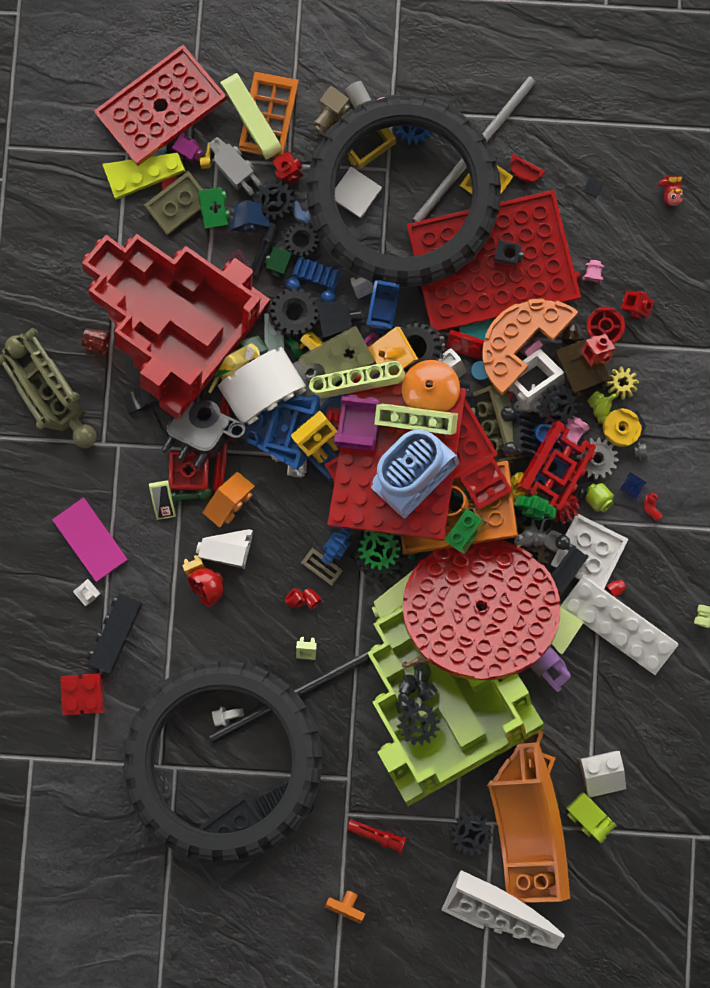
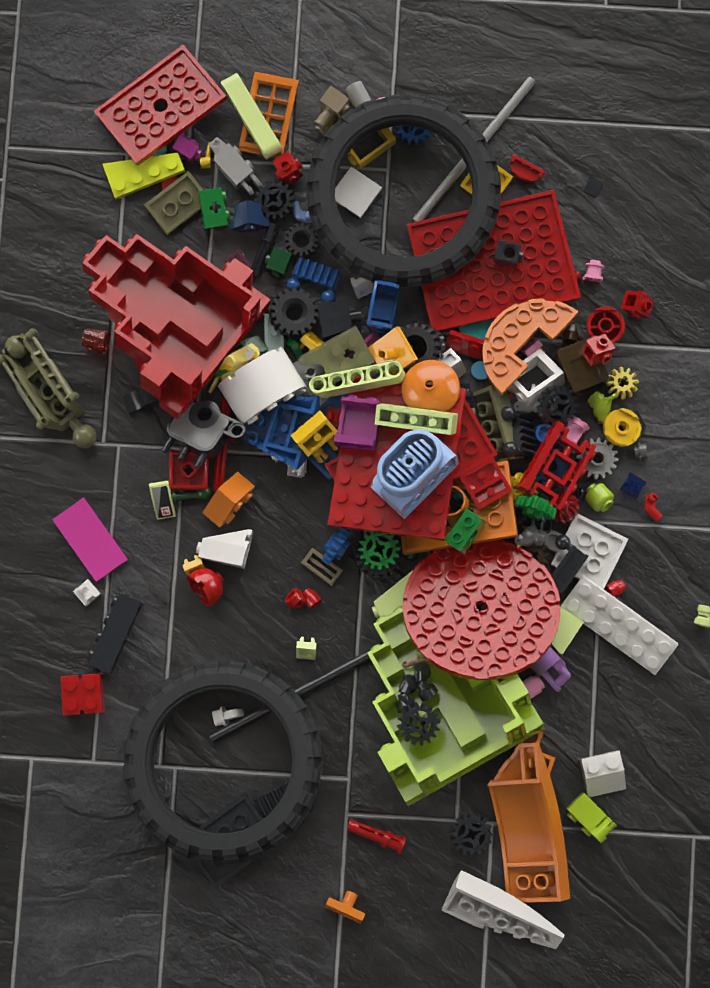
animal [658,176,683,206] -> none
none -> bright pink brick [522,674,545,699]

